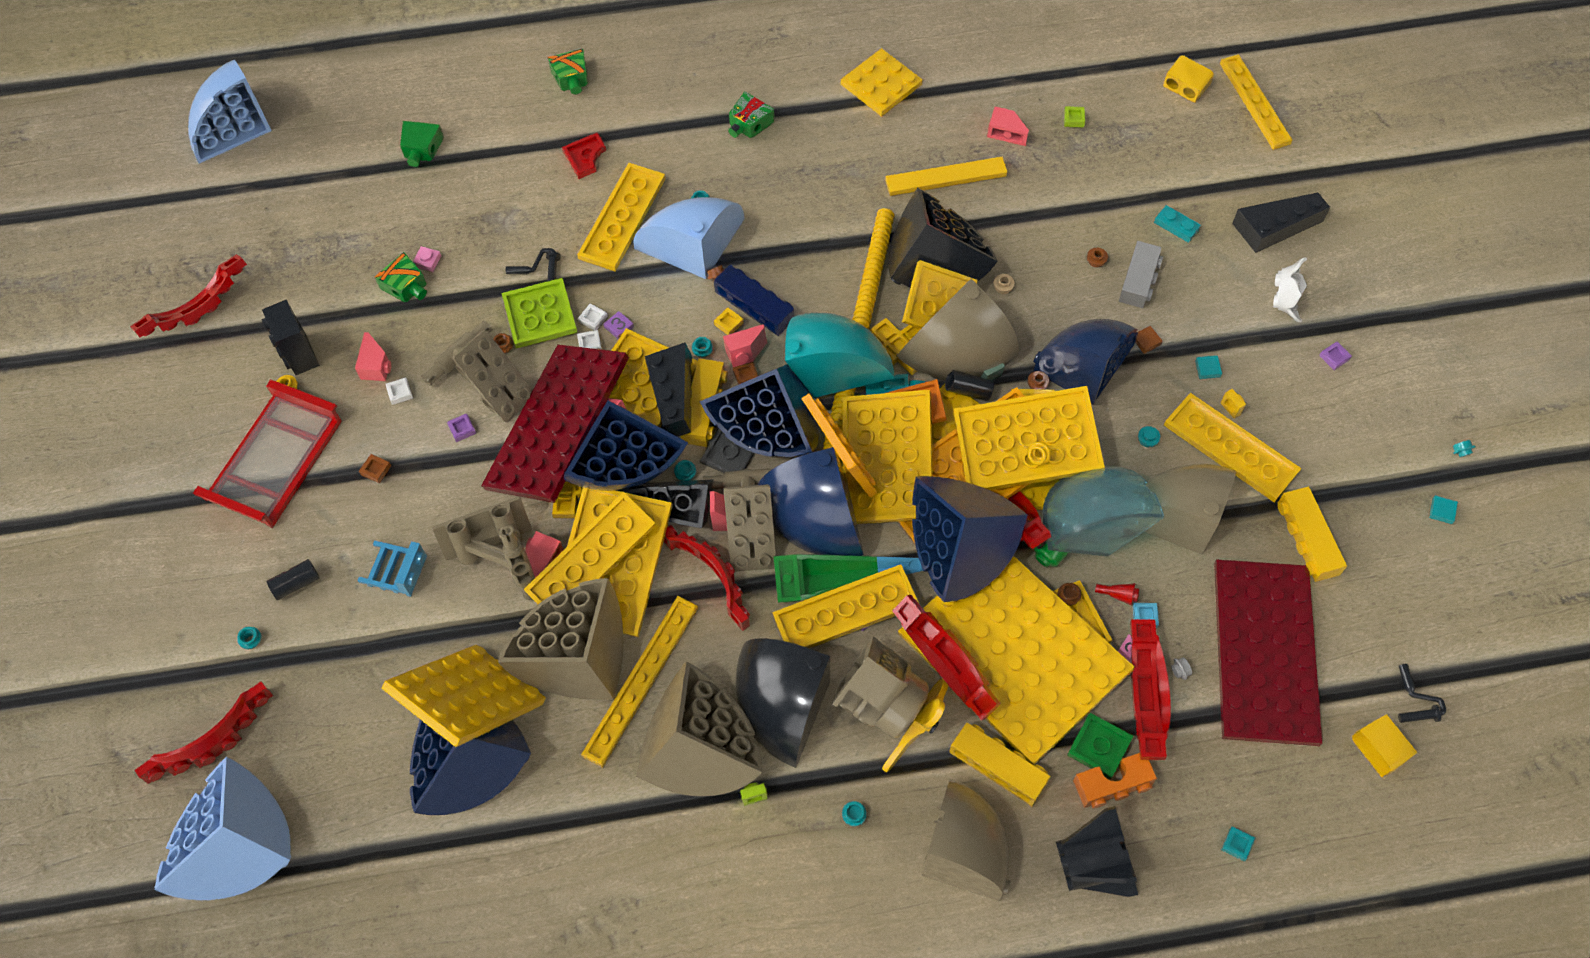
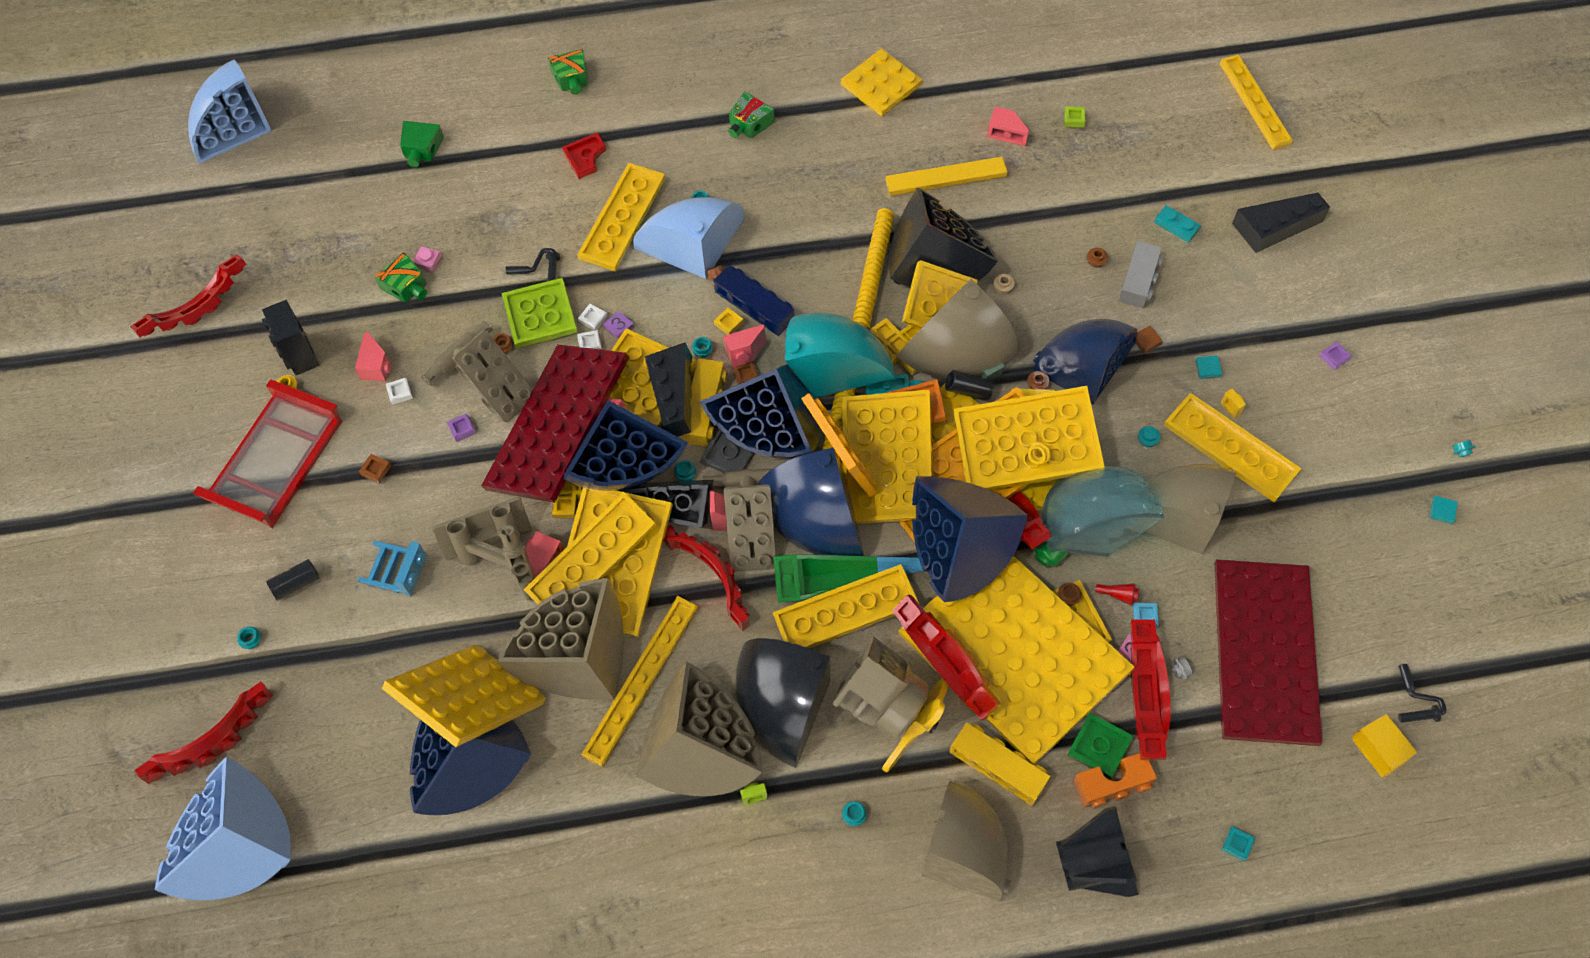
yellow piece [1163,56,1214,103] -> none
white brick [1273,257,1307,323] -> none
yellow brick [1278,486,1347,582] -> none

